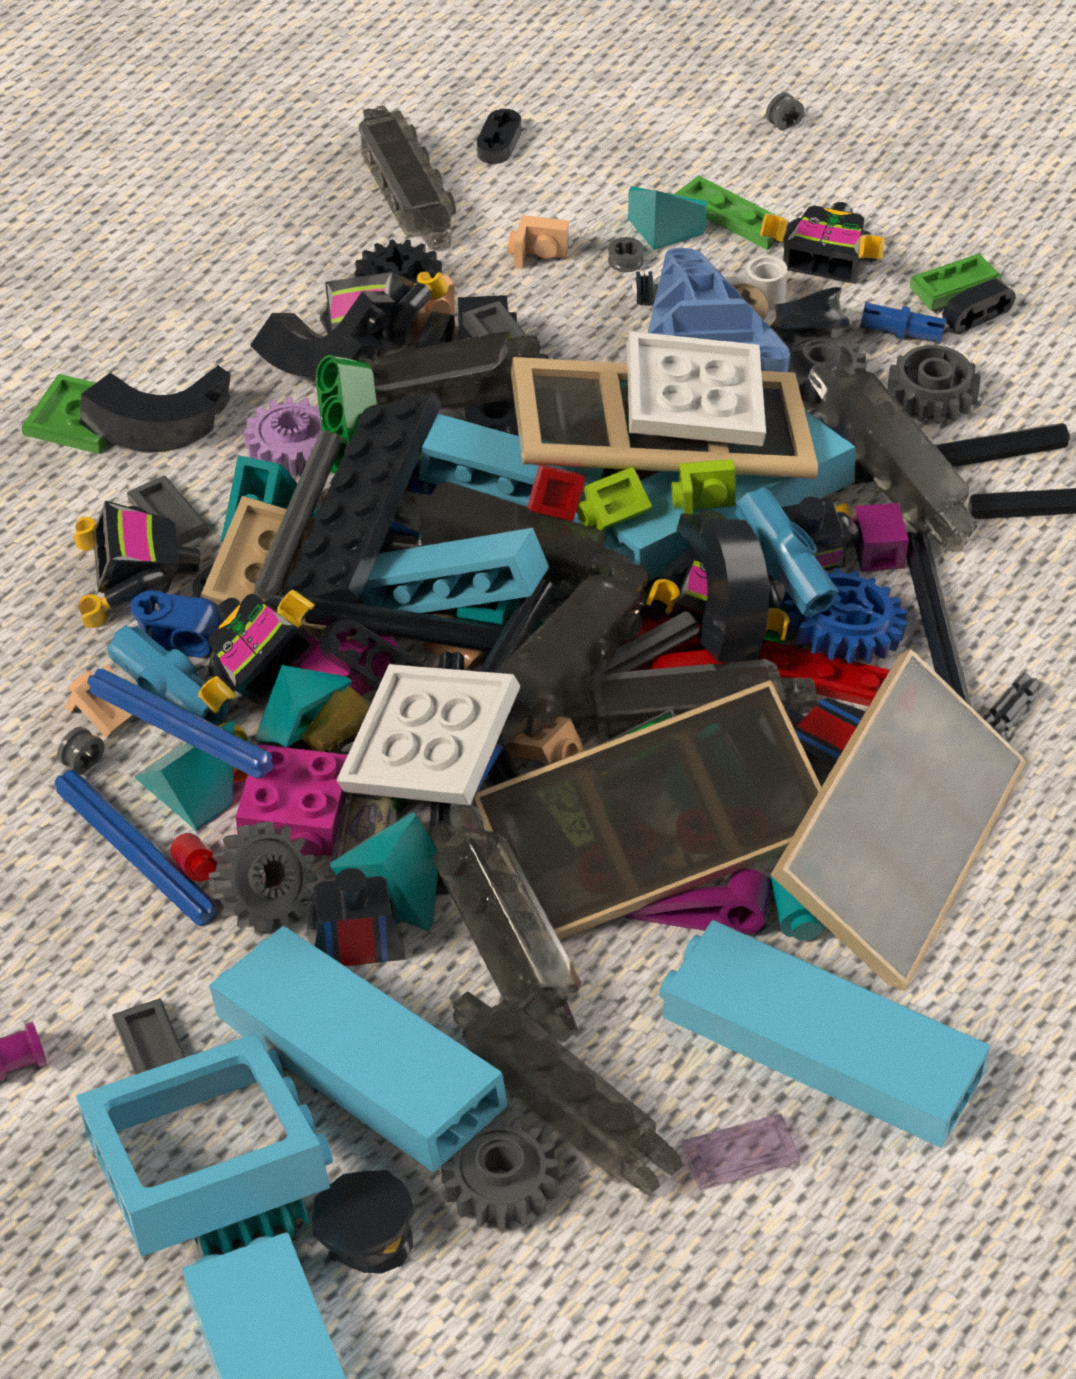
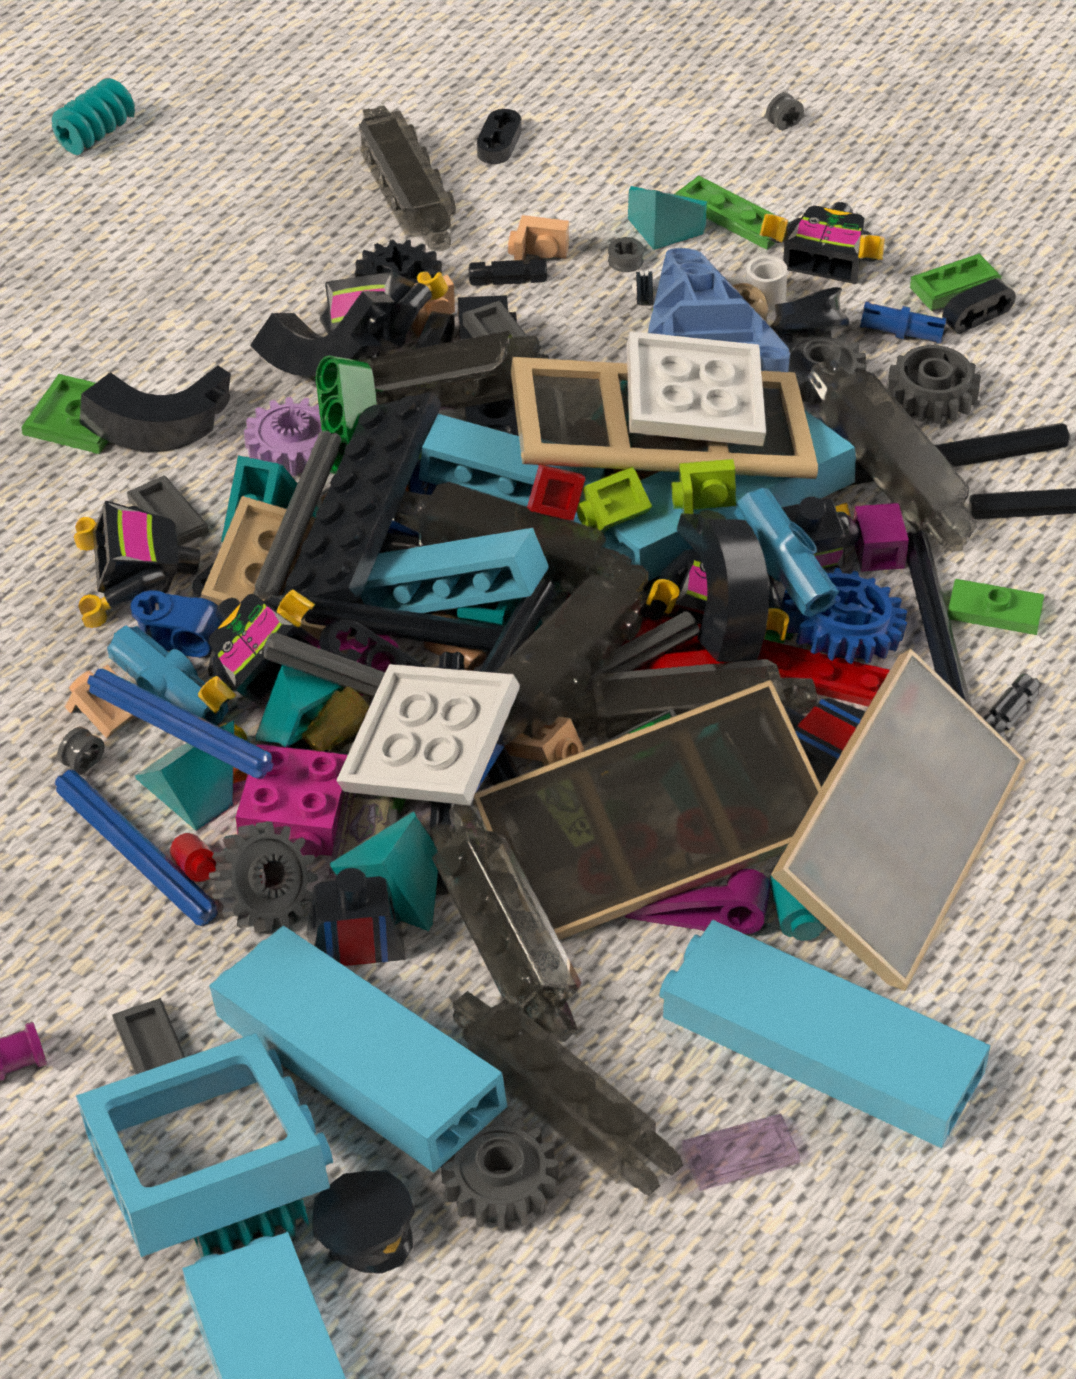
none -> teal piece [51,78,135,156]
none -> dark grey axle [263,632,385,698]
none -> black axle [468,259,547,286]
none -> bright green plate [948,579,1044,635]

